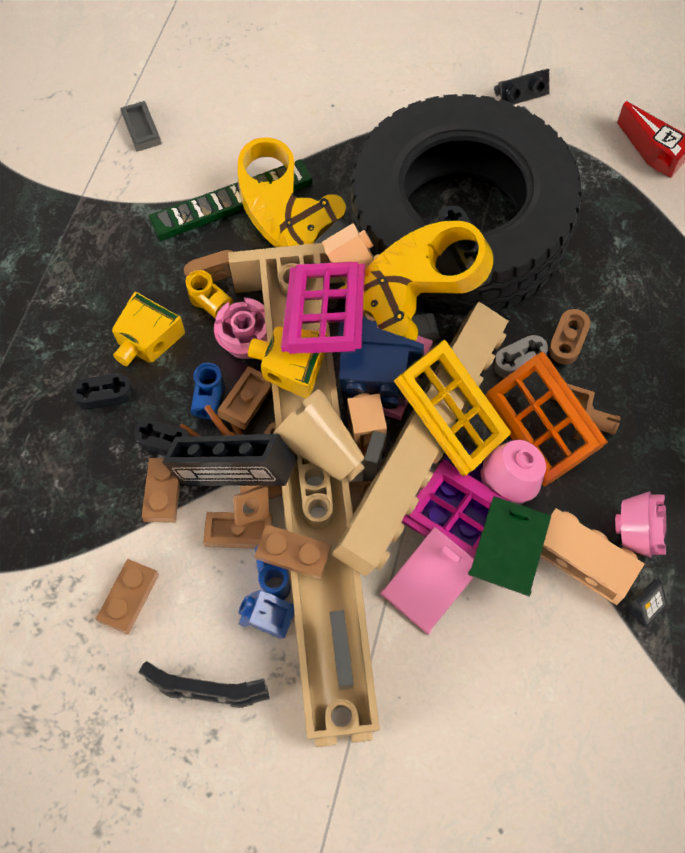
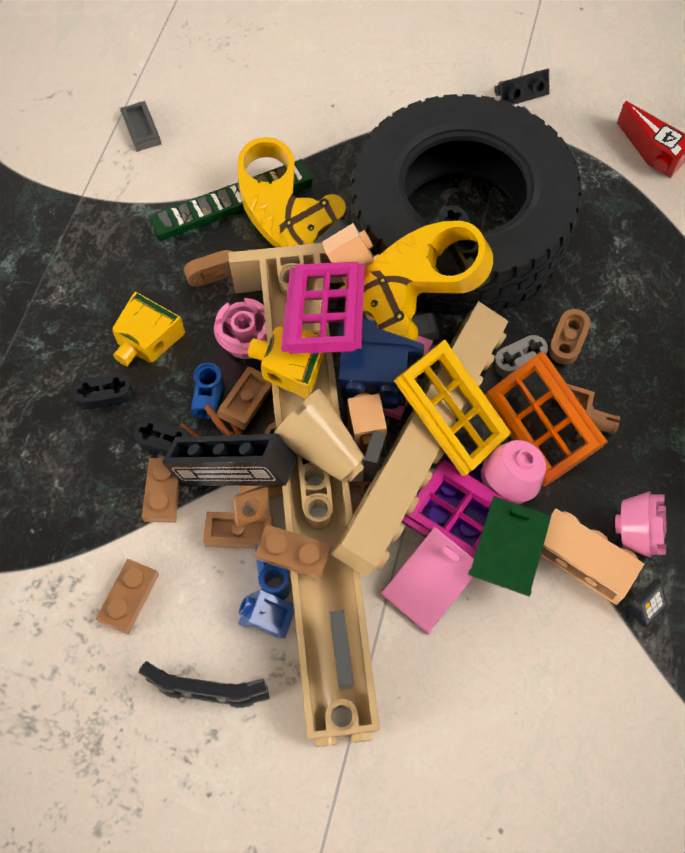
yellow piece [185,270,233,319] -> none

